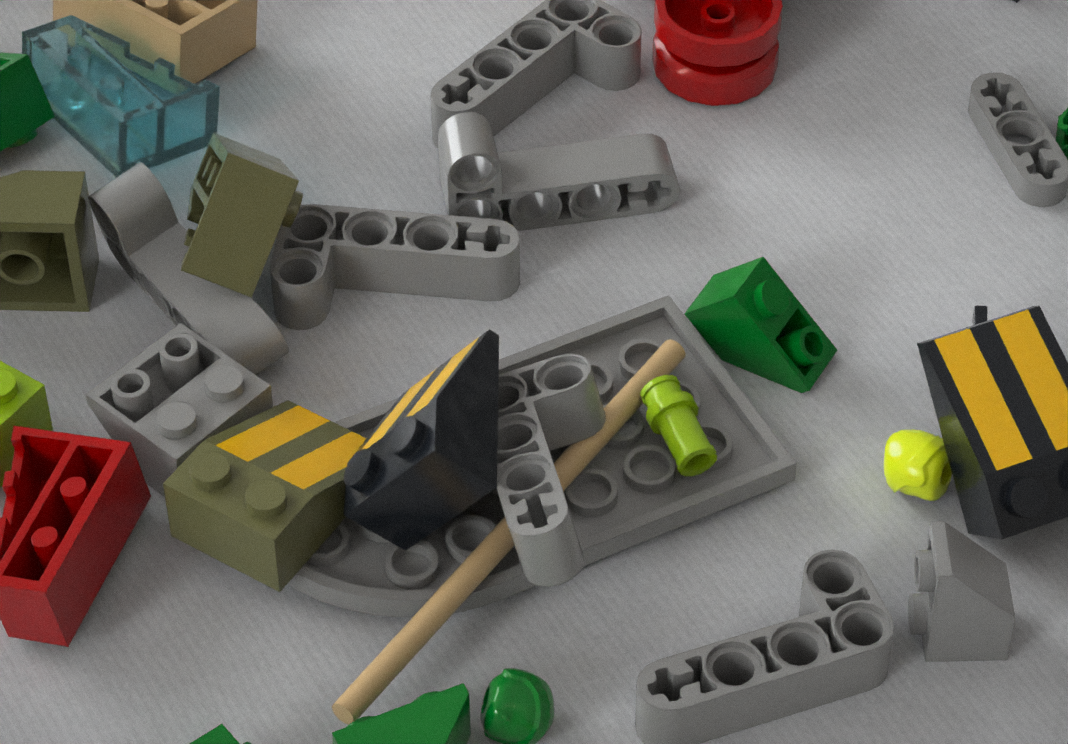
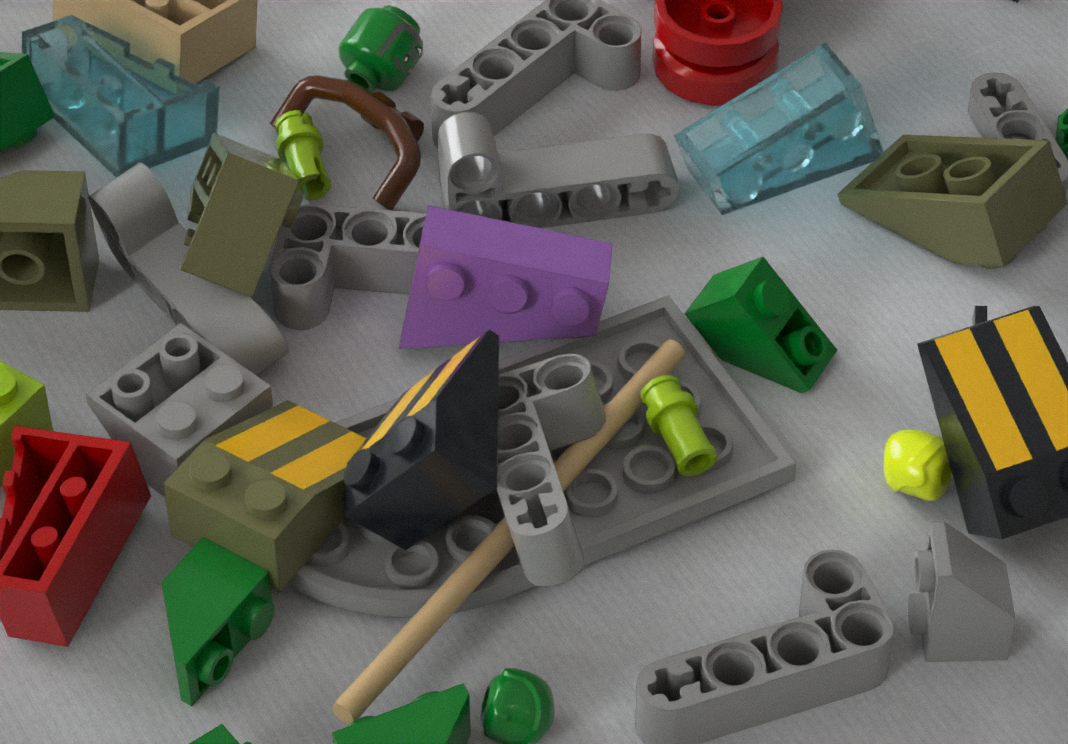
none -> green slope [161,537,274,706]
none -> reddish brown piece [270,75,424,210]
none -> lime pin [275,110,331,201]
none -> green head [338,5,423,92]
none -> medium lavender wedge [399,205,613,349]
none -> clear light blue wedge [674,42,883,215]
none -> olive slope [837,135,1068,269]

